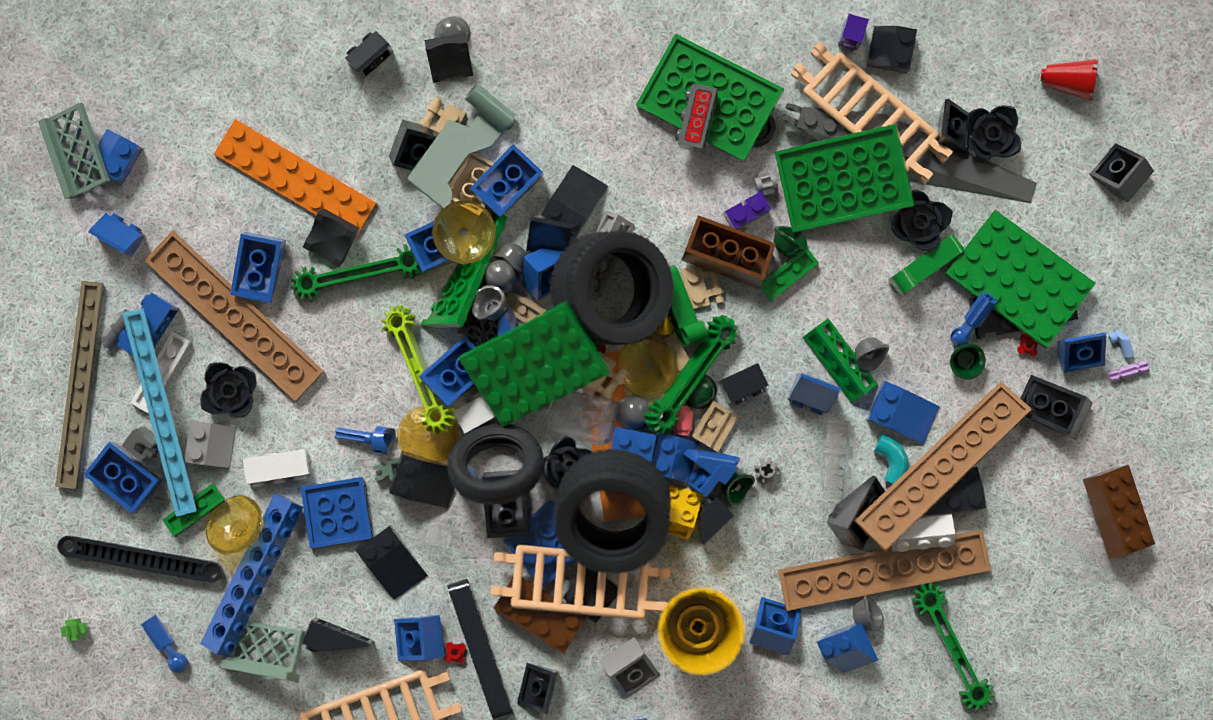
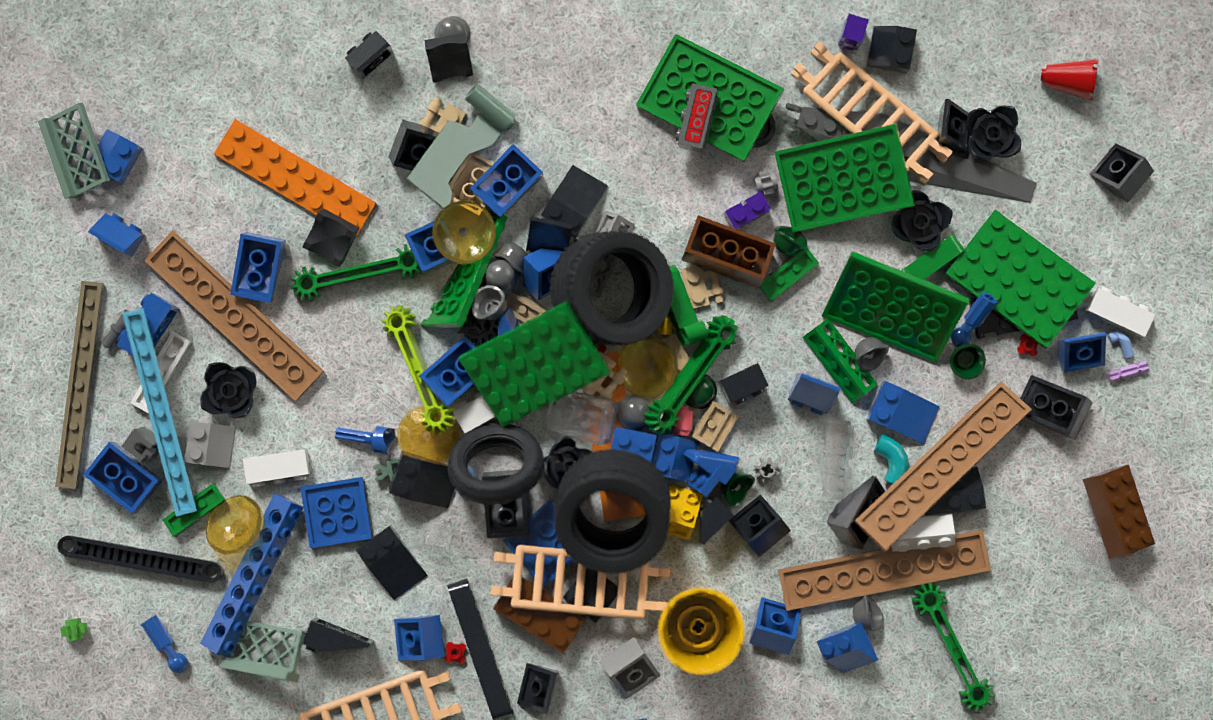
none -> black slope [729,495,791,557]
none -> green plate [822,251,969,363]
none -> white brick [1085,287,1156,338]

